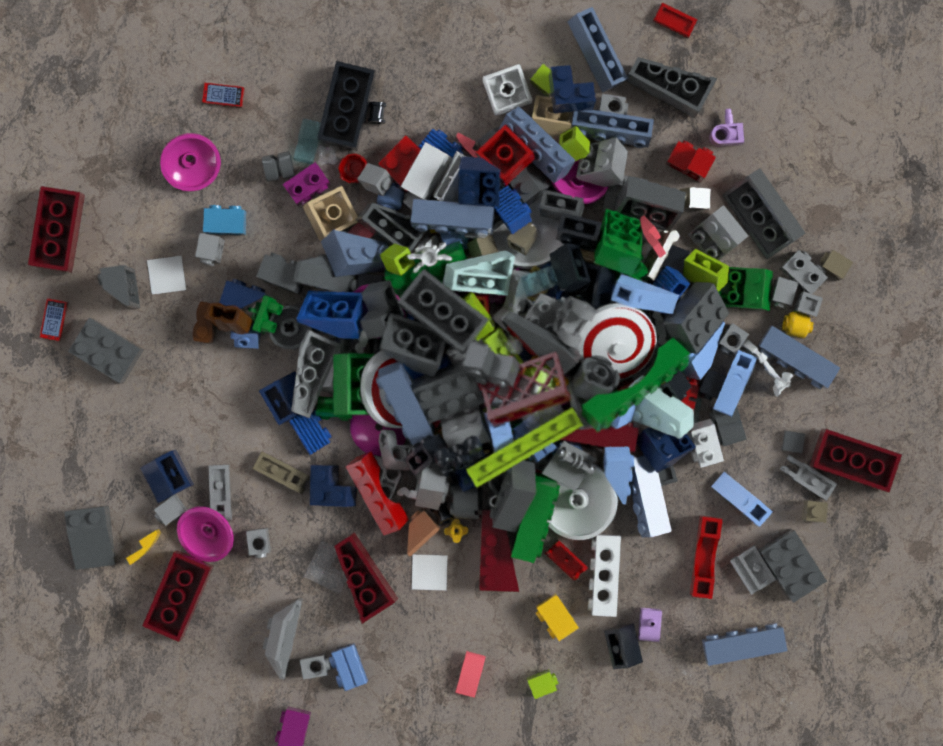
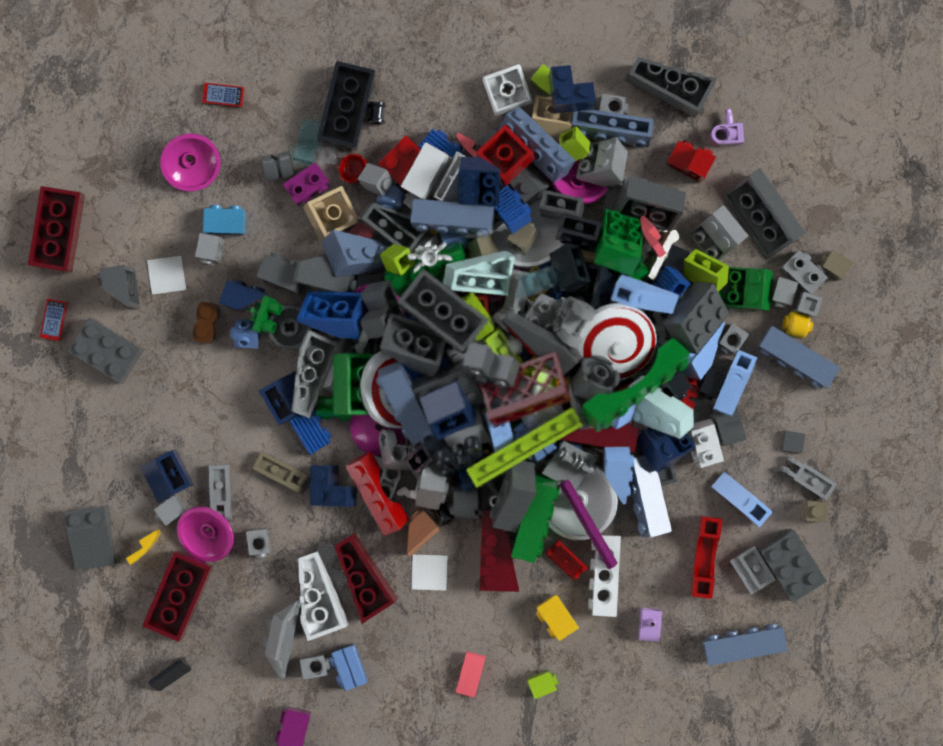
reddish brown brick [204,302,253,334] -> none
yellow plate [444,519,468,543] -> none
sand blue brick [567,7,628,93] -> none
black brick [604,623,643,670] -> none
red tile [653,3,698,38] -> none
brick [679,187,710,211] -> none
white piece [742,339,793,397] -> none
dark red brick [809,428,902,493] -> none
none -> black slope [148,657,191,691]
none -> white wedge [298,551,349,641]
none -> dark blue slope [420,380,475,440]
none -> magenta axle [559,479,618,569]

